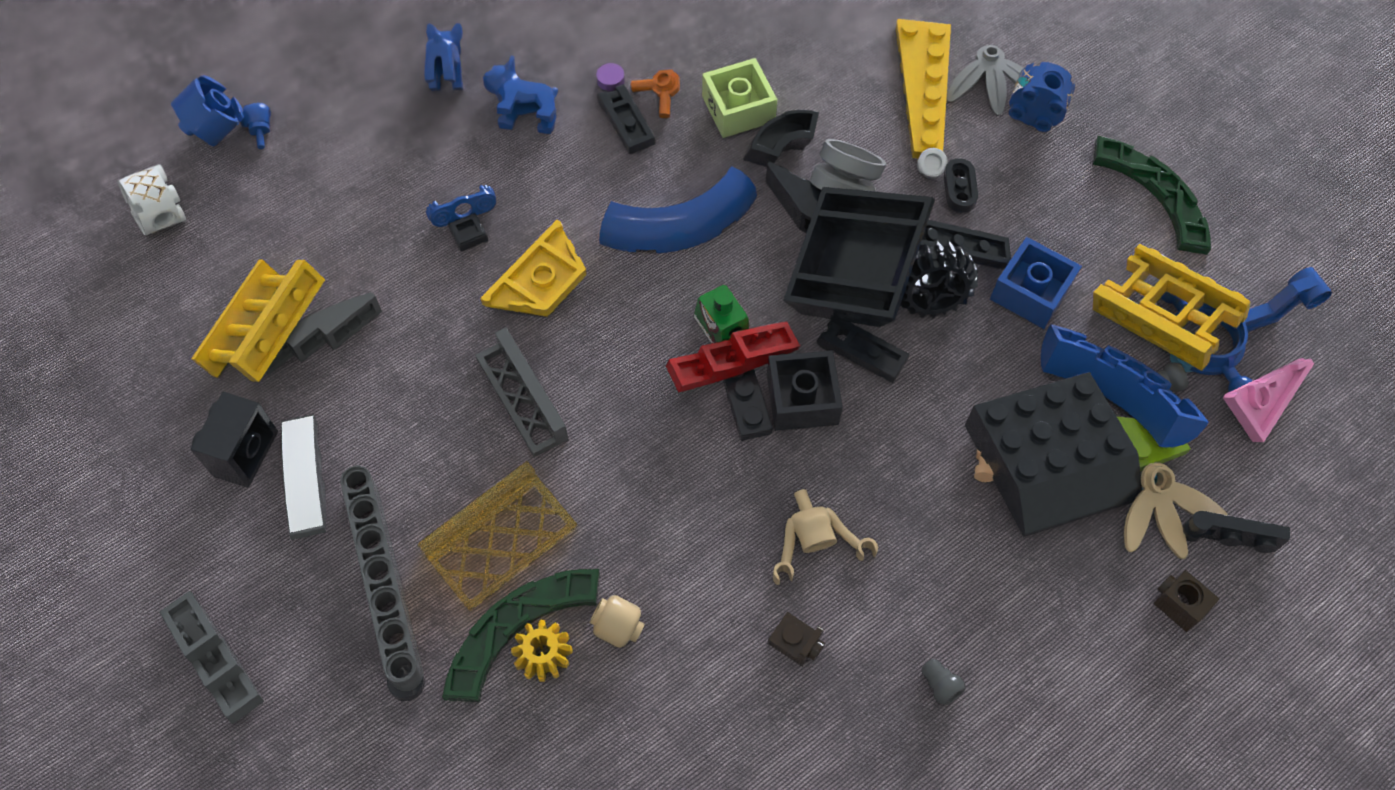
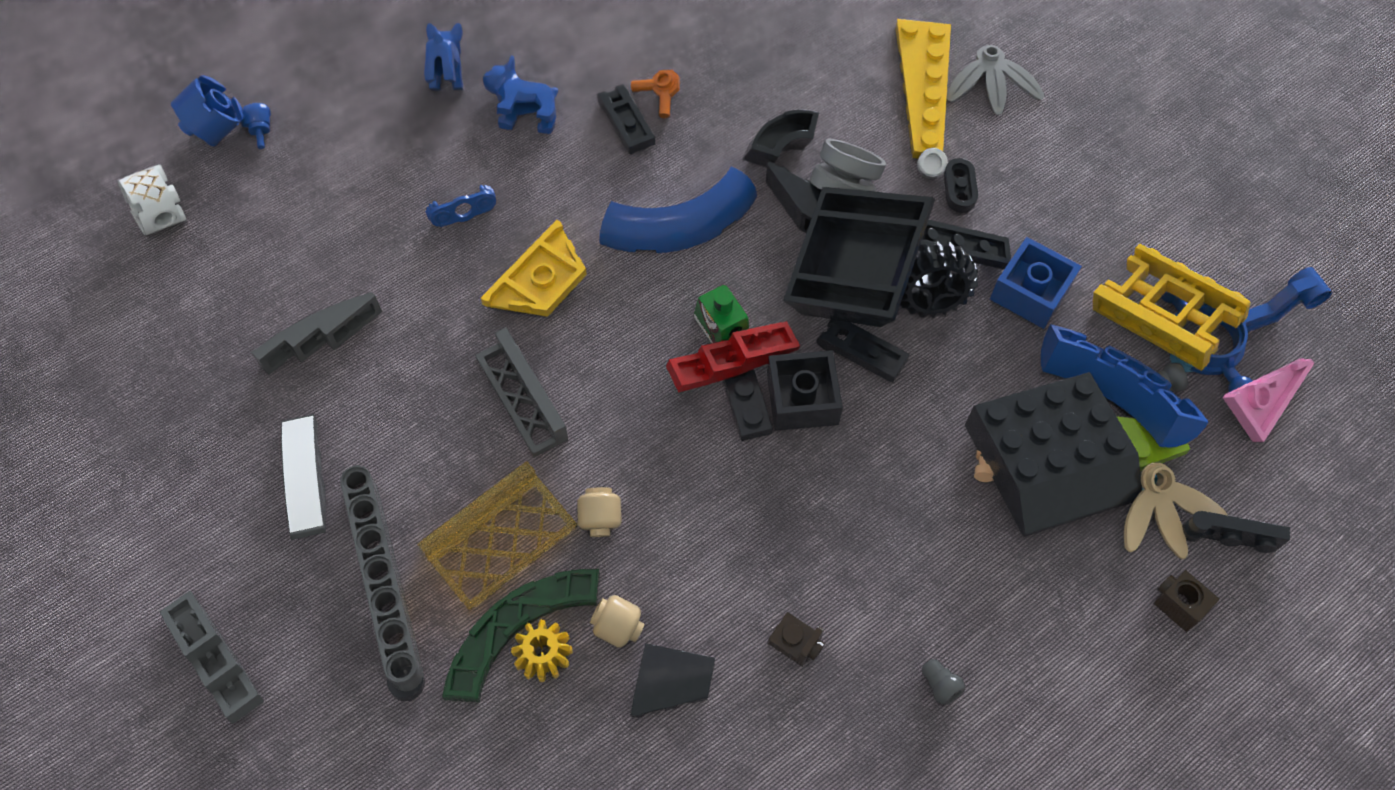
black brick [190,392,279,488] -> none
yellow fence [191,259,325,382] -> none
black tile [448,213,489,252] -> none
medium lavender tile [596,63,625,91] -> none
yellowish green brick [702,58,778,138] -> none
tan piece [773,489,878,585] -> none
blue brick [1009,62,1075,132] -> none
dark green tile [1093,136,1211,255] -> none
none -> tan head [577,487,622,537]
none -> black slope [630,643,715,718]

